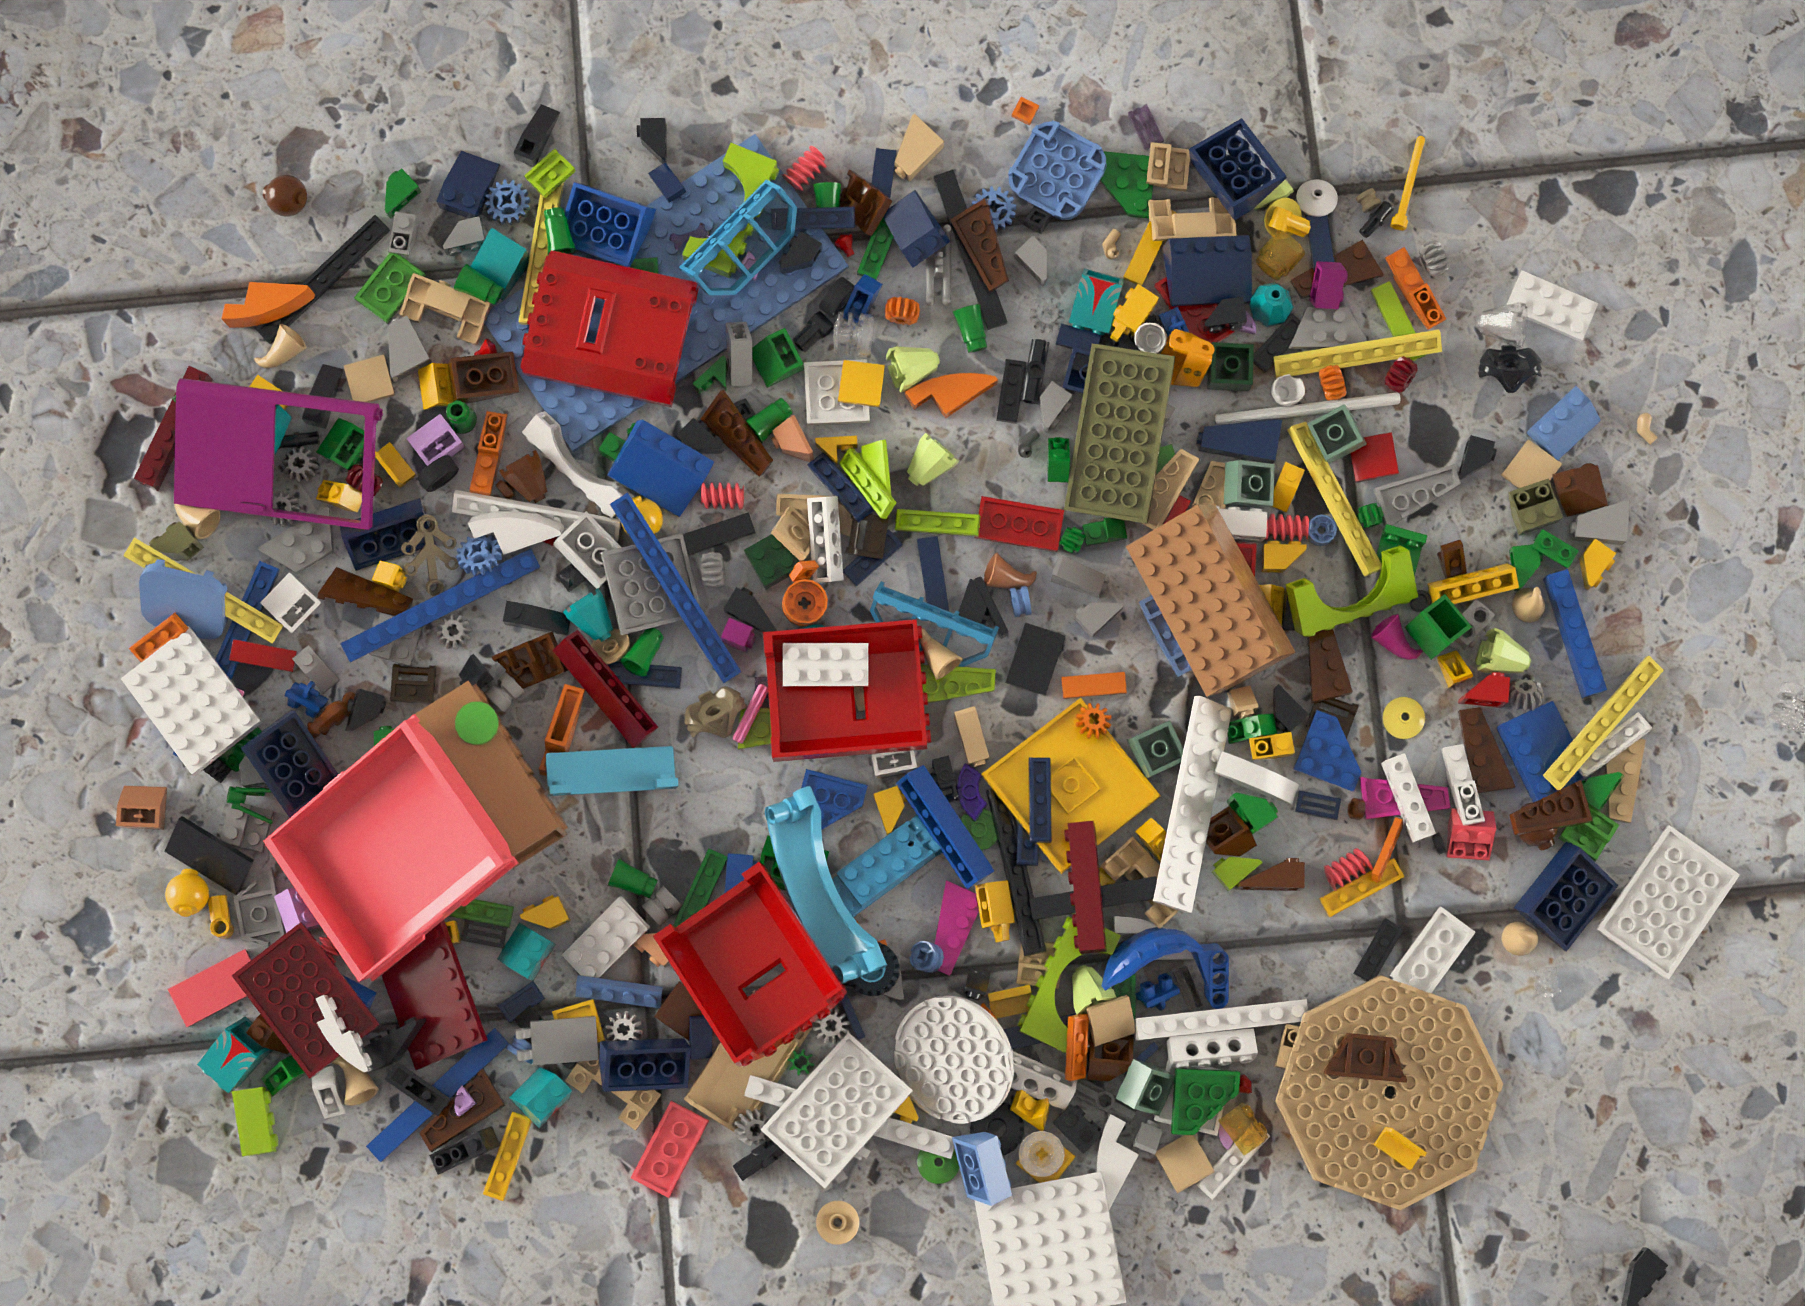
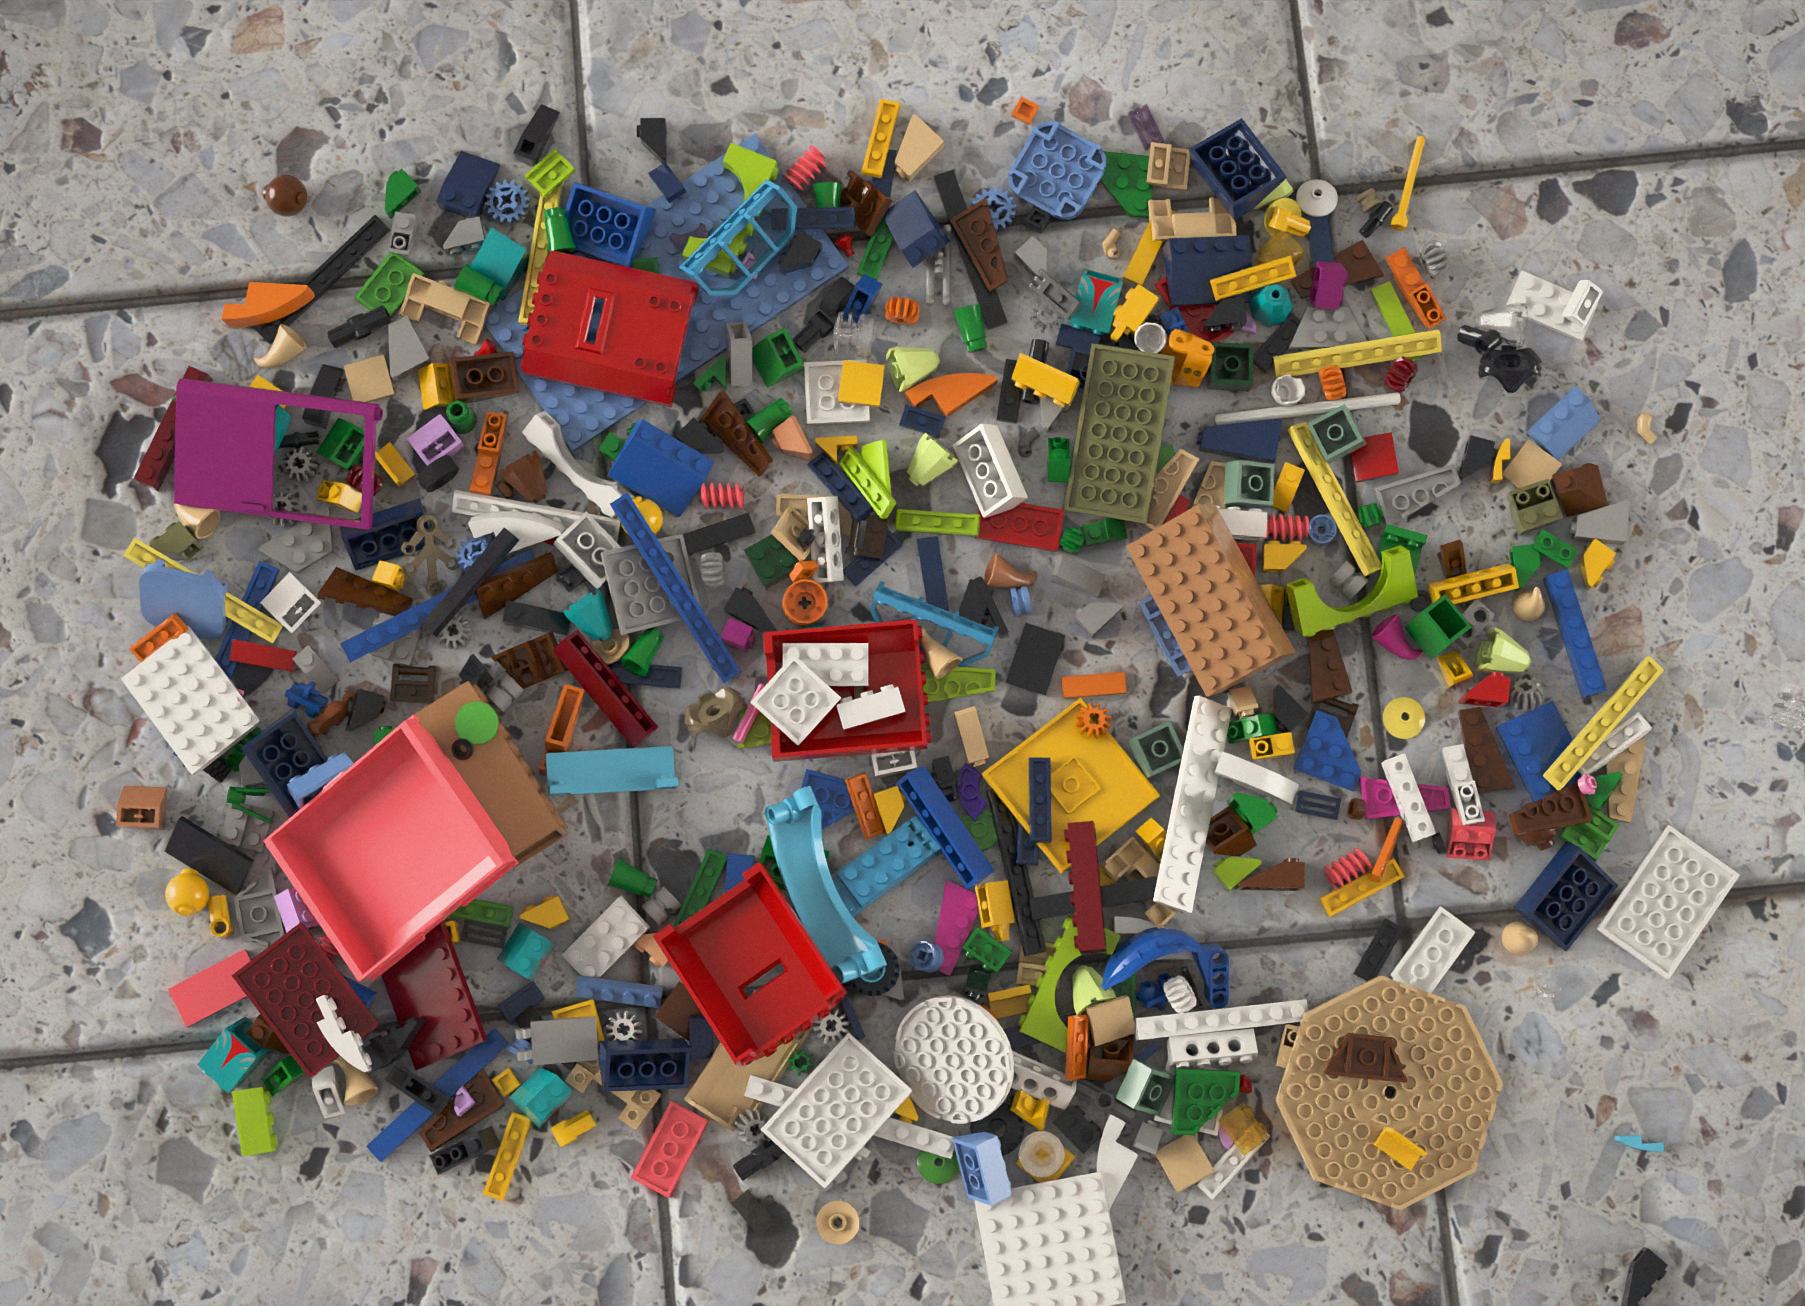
none -> medium blue slope [287,752,354,809]
none -> black piece [327,305,392,349]
none -> black tile [421,528,519,637]
none -> black plate [451,738,473,760]
none -> reddish brown wing [476,552,558,619]
none -> yellow tile [492,1067,522,1098]
none -> yellow piece [550,1109,597,1148]
none -> clear smoke plate [732,1189,776,1237]
none -> white plate [750,655,841,746]
none -> black plate [797,528,815,548]
none -> white brick [837,684,905,730]
none -> orange tile [844,772,886,840]
none -> yellow tile [861,98,901,179]
none -> dark blue plate [899,405,946,438]
none -> white slope [953,424,1028,518]
none -> green bracket [962,926,1012,973]
none -> yellow slope [1011,353,1080,408]
none -> dark grey hinge [1028,269,1083,320]
none -> white gear [1164,975,1196,1014]
none -> yellow tile [1210,256,1297,301]
none -> light grey wheel [1329,560,1369,600]
none -> black piece [1457,325,1502,355]
none -> yellow slope [1490,438,1510,484]
none -> white slope [1562,280,1603,327]
none -> bright pink plate [1578,773,1597,795]
none -> medium azure slope [1615,1135,1664,1152]

